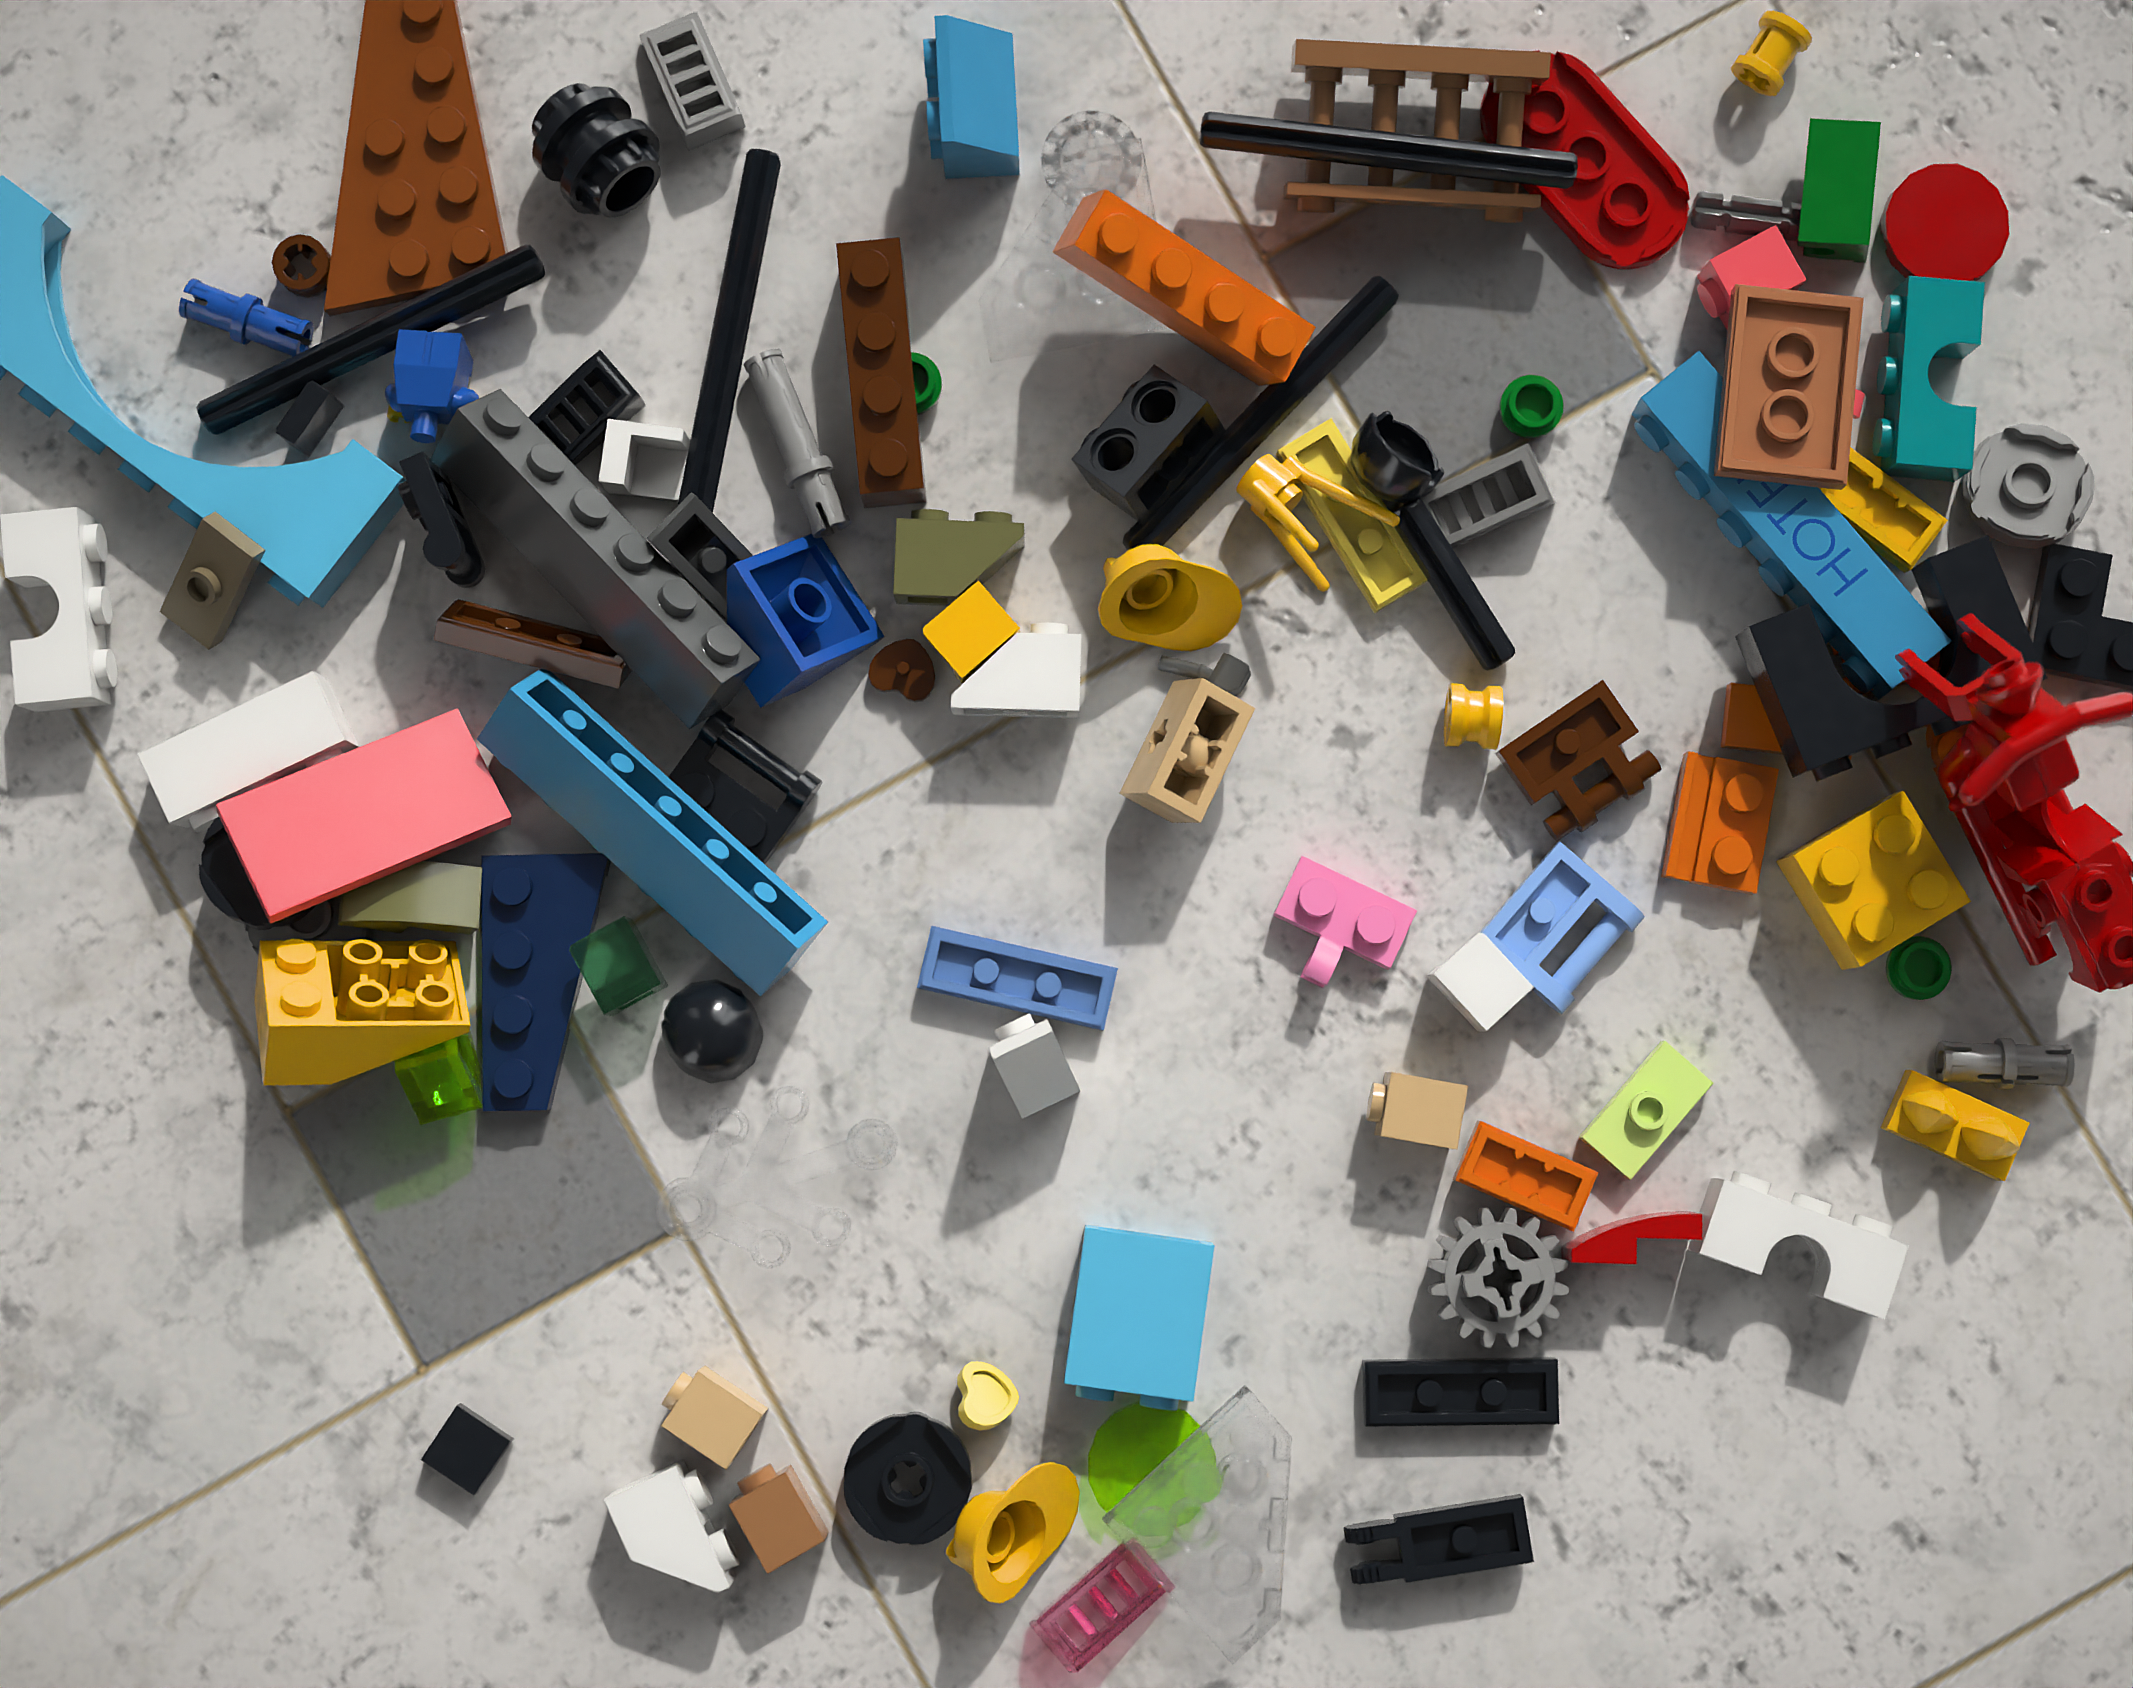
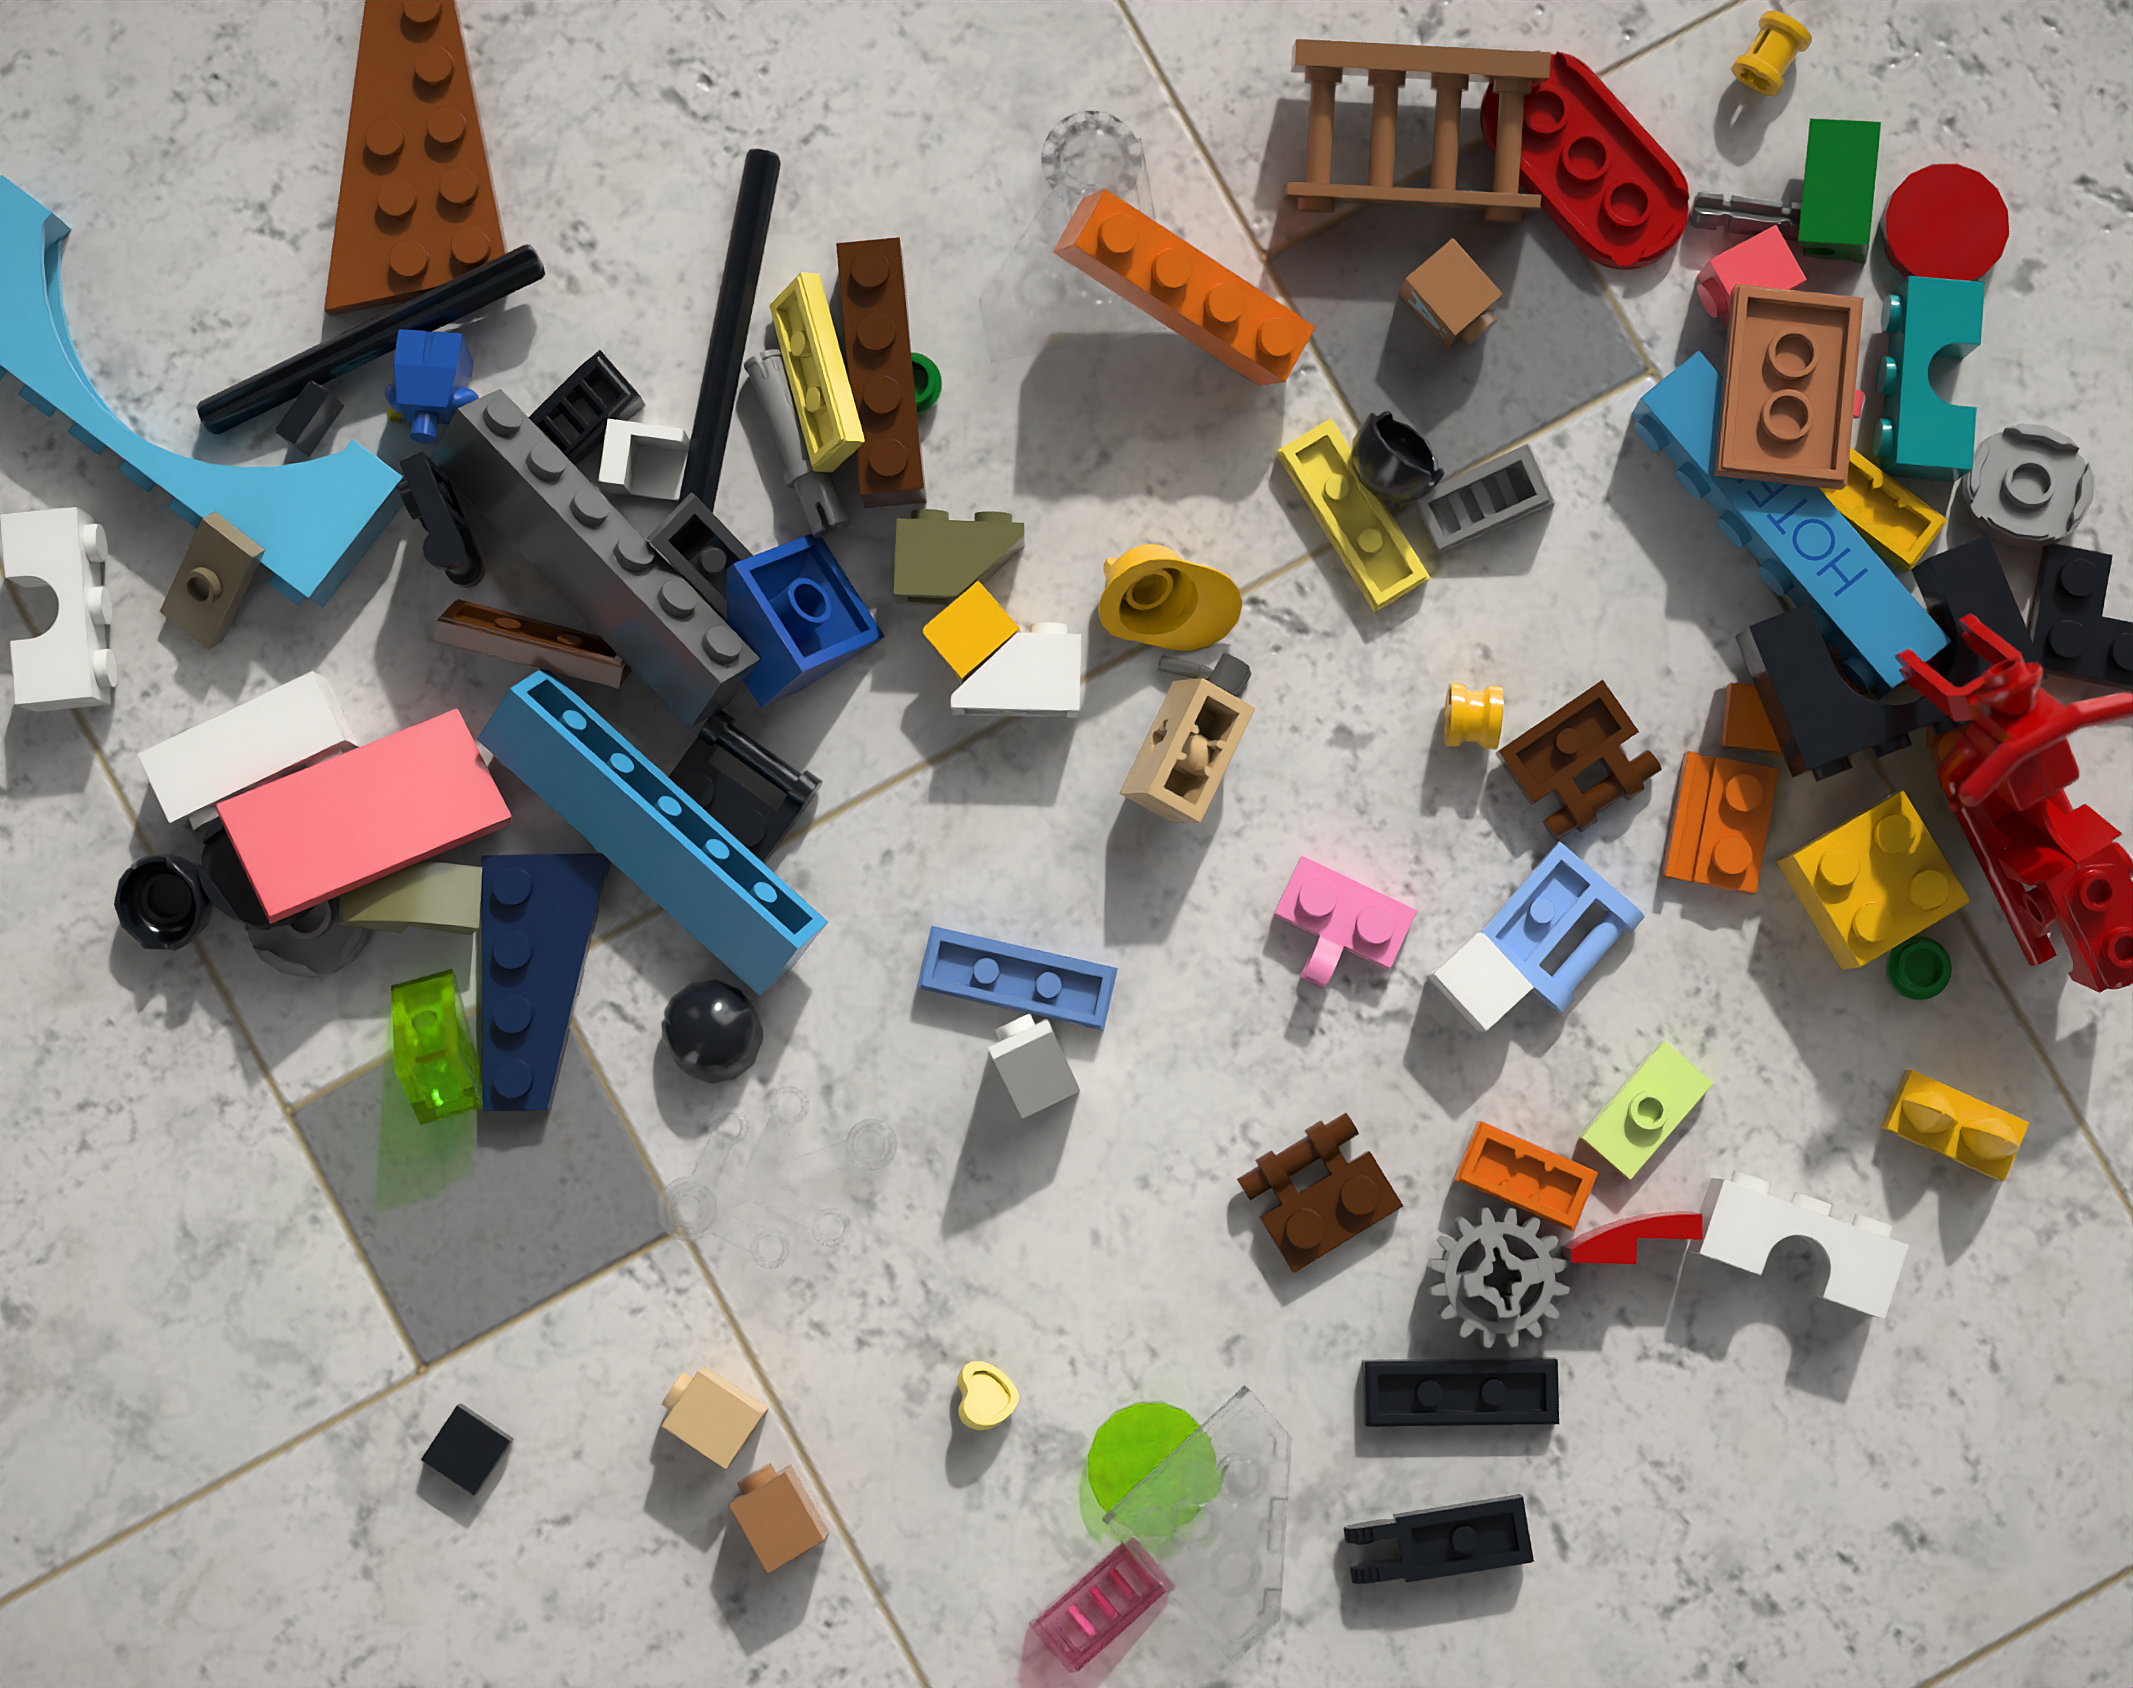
blue pin [179,279,314,357] -> none
yellow slope [254,939,470,1086] -> none
reddish brown bush [272,234,331,298] -> none
black piece [532,83,661,218] -> none
clear green panel [570,916,669,1016] -> none
white slope [604,1459,740,1592] -> none
light grey slope [639,11,746,151] -> none
black plate [843,1412,973,1545] -> none
reddish brown piece [868,639,935,702] -> none
dark azure slope [923,15,1020,179] -> none
yellow piece [946,1462,1080,1604] -> none
medium azure brick [1064,1225,1215,1410] -> none
black brick [1071,364,1226,525] -> none
black axle [1122,275,1399,550] -> none
black axle [1199,111,1578,189] -> none
yellow plant [1236,454,1400,592] -> none
tan brick [1366,1072,1468,1150] -> none
black axle [1393,499,1515,671] -> none
green plate [1499,375,1563,439] -> none
light grey pin [1935,1038,2075,1090] -> none
none -> black hair [114,854,214,951]
none -> light yellow tile [769,272,865,472]
none -> reddish brown plate [1237,1113,1403,1273]
none -> medium nougat brick [1398,238,1503,350]

